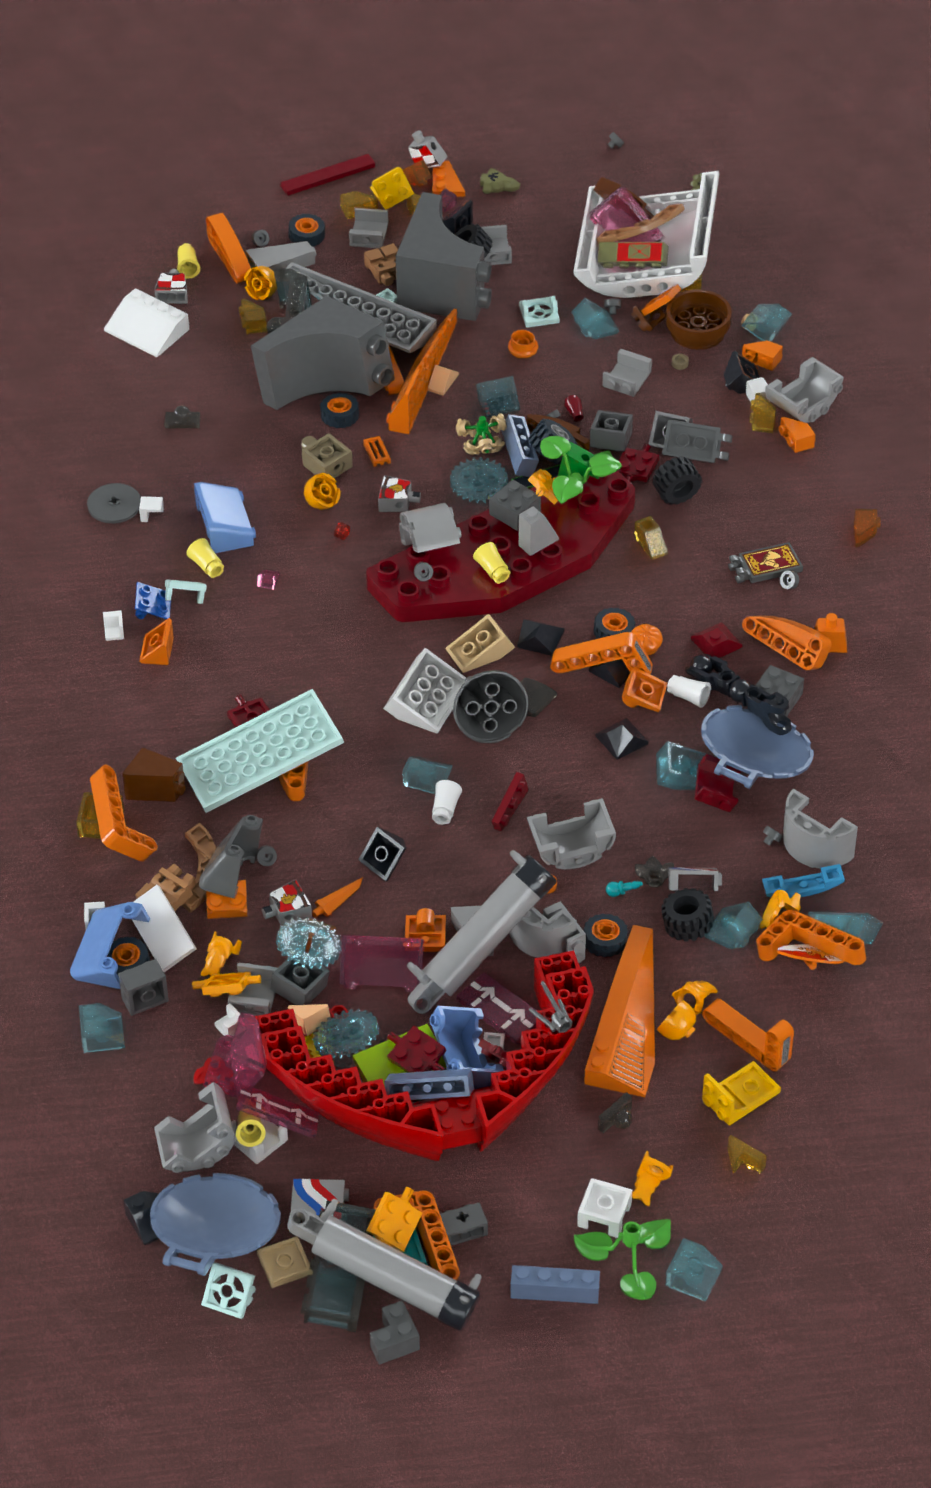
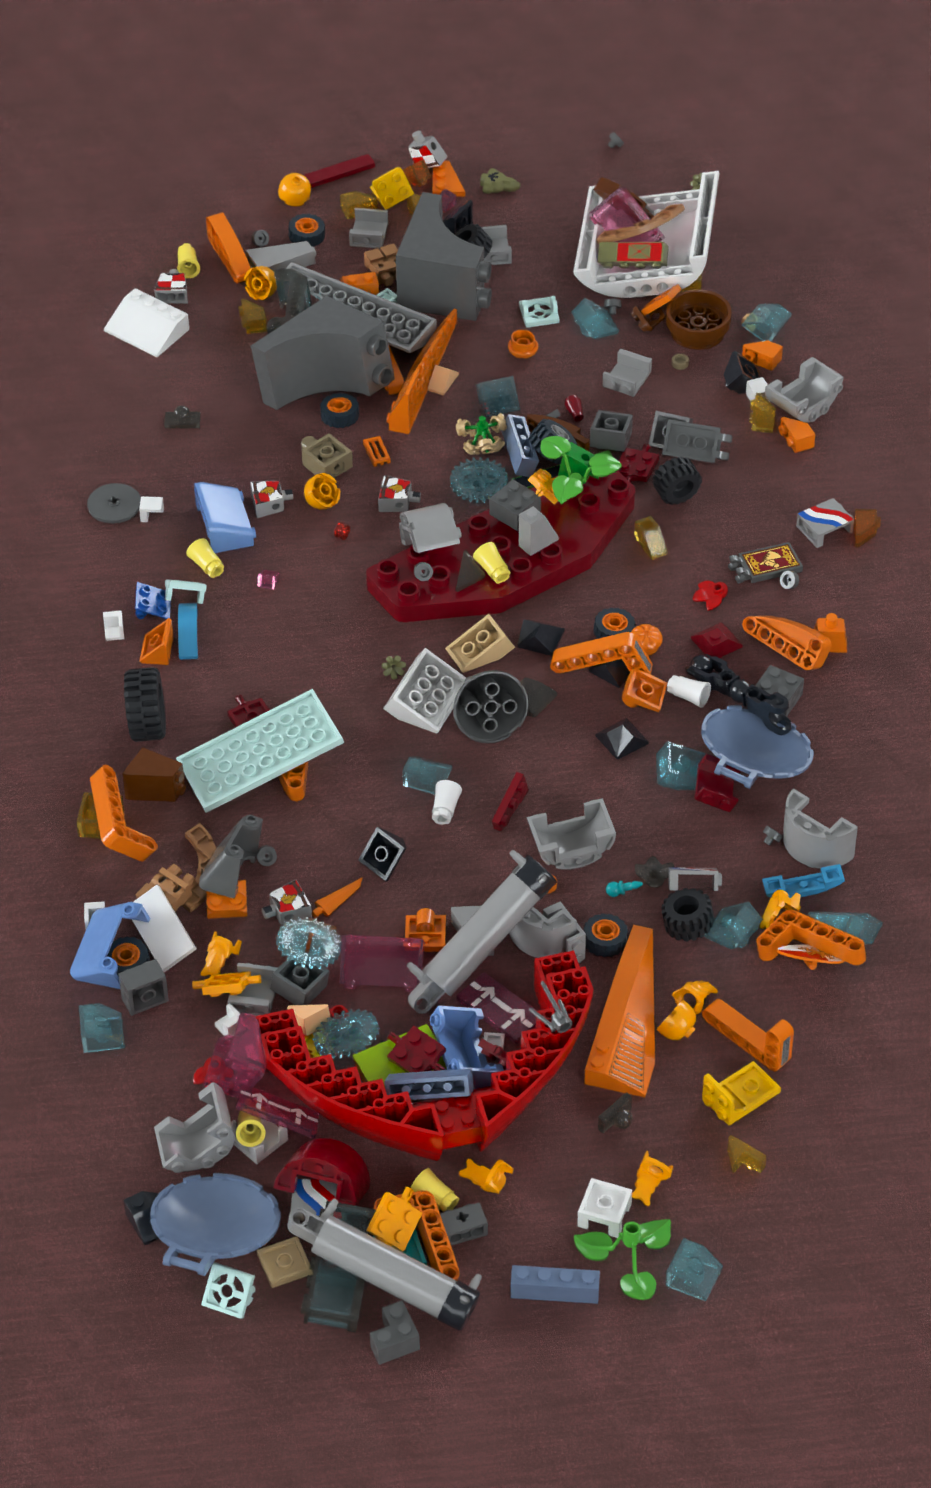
none -> black tyre [124,667,166,742]
none -> dark azure slope [178,603,198,660]
none -> torso [250,481,293,518]
none -> dark red cylinder [273,1138,370,1208]
none -> light orange cylinder [278,173,311,207]
none -> orange slope [340,272,379,295]
none -> olive plant [382,655,406,680]
none -> light yellow plant [411,1168,459,1212]
none -> clear smoke tile [456,550,485,592]
none -> light orange hair [459,1159,514,1194]
none -> red plate [693,581,728,611]
none -> panel [796,498,854,548]

